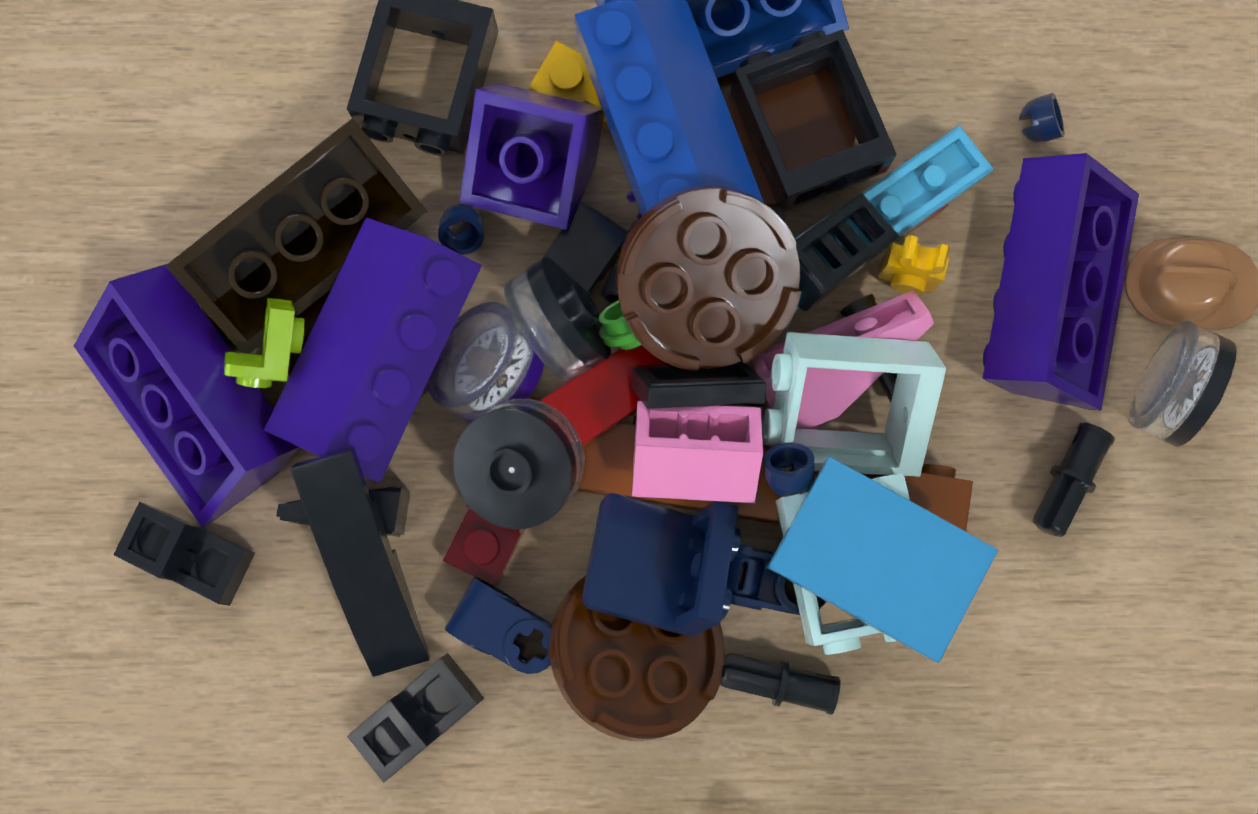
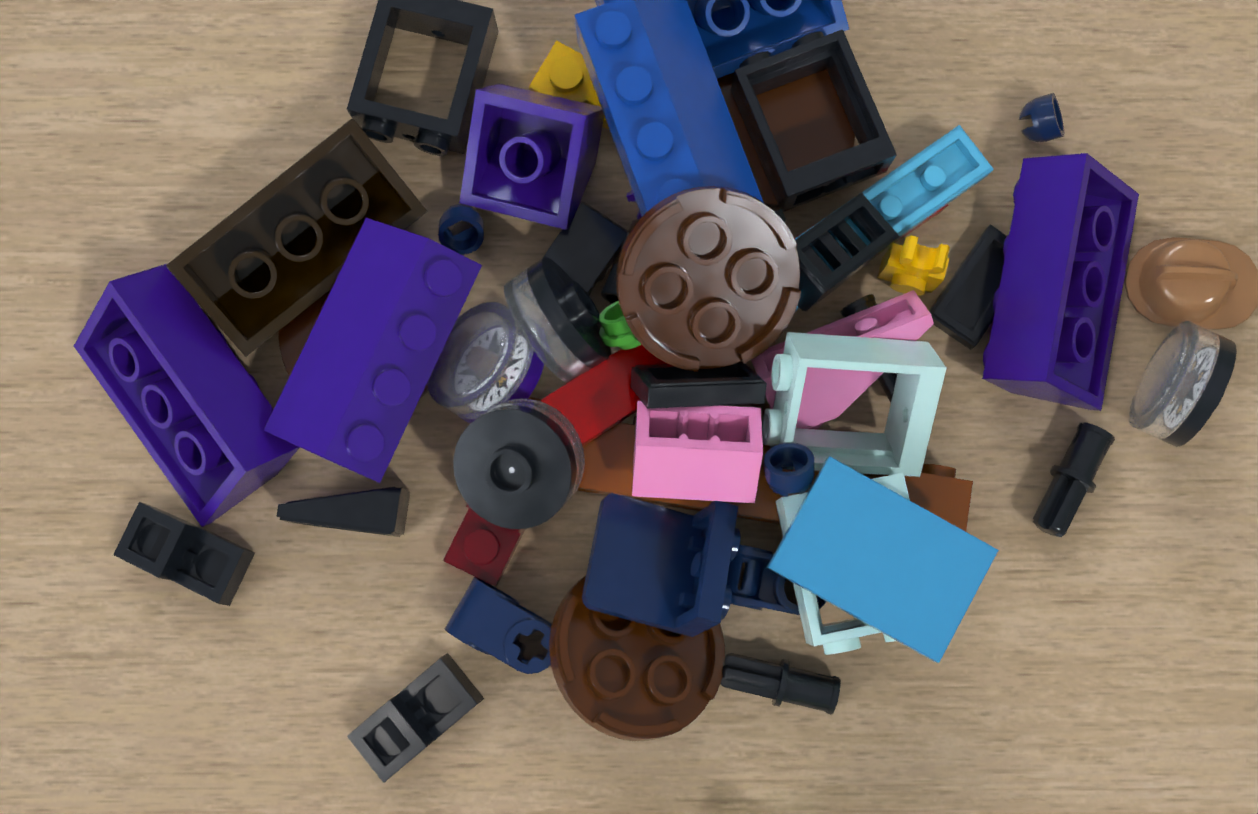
lime bracket [224,298,304,388] -> none
black slope [290,447,430,677] -> none
none -> black tile [929,224,1007,350]

